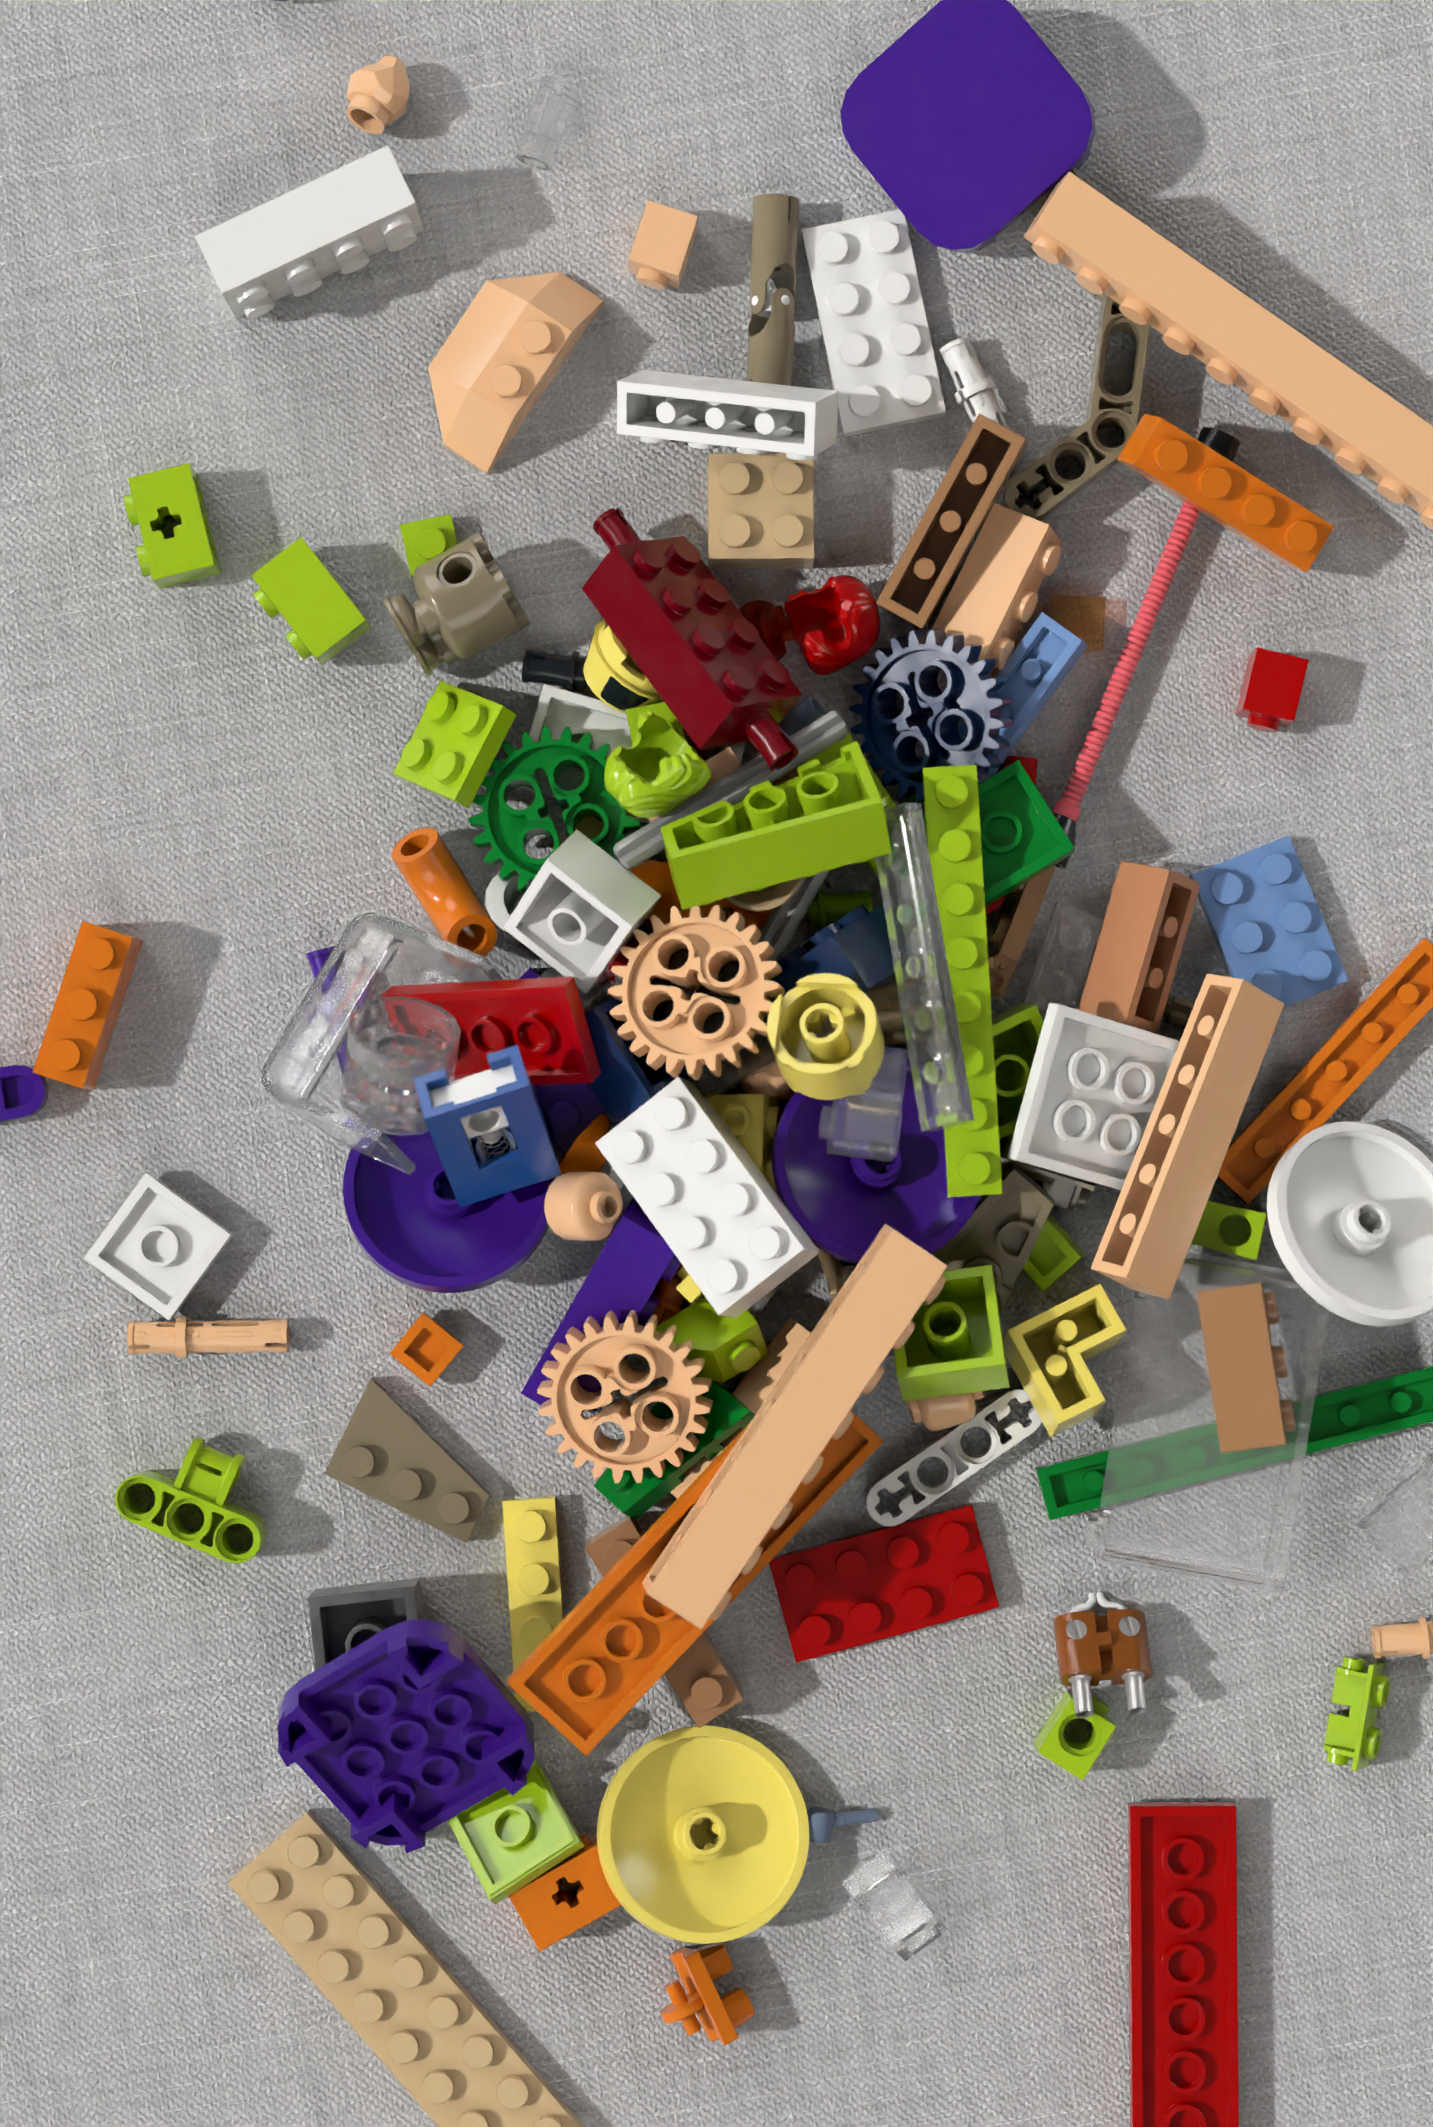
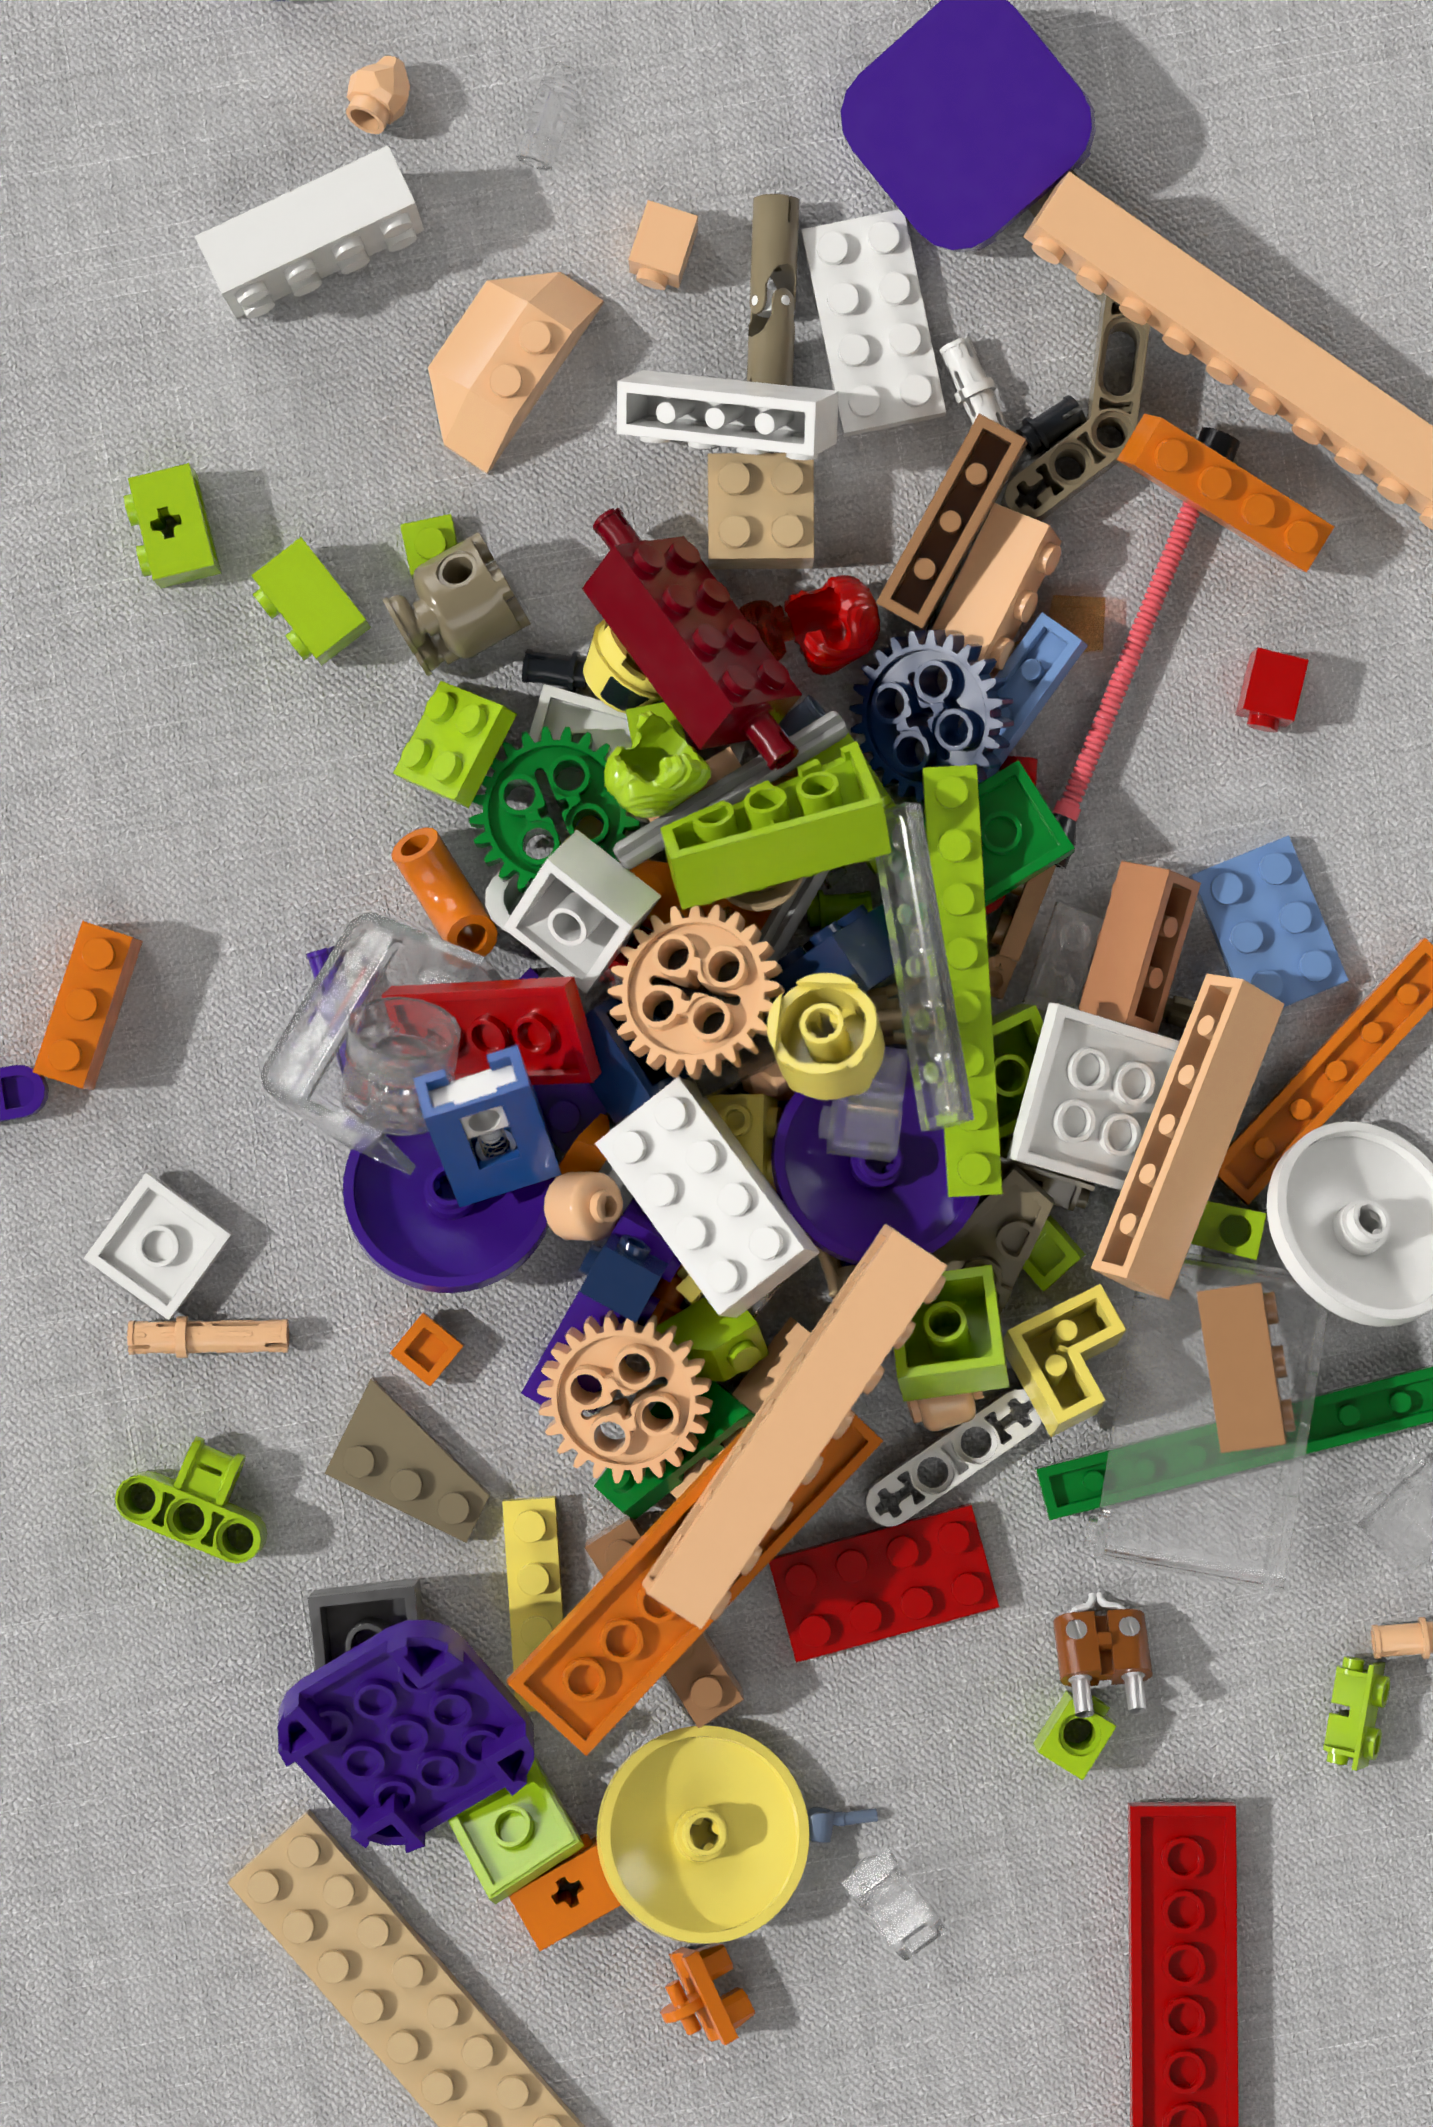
none -> dark blue brick [578,1233,668,1323]
none -> black pin [1016,395,1086,457]

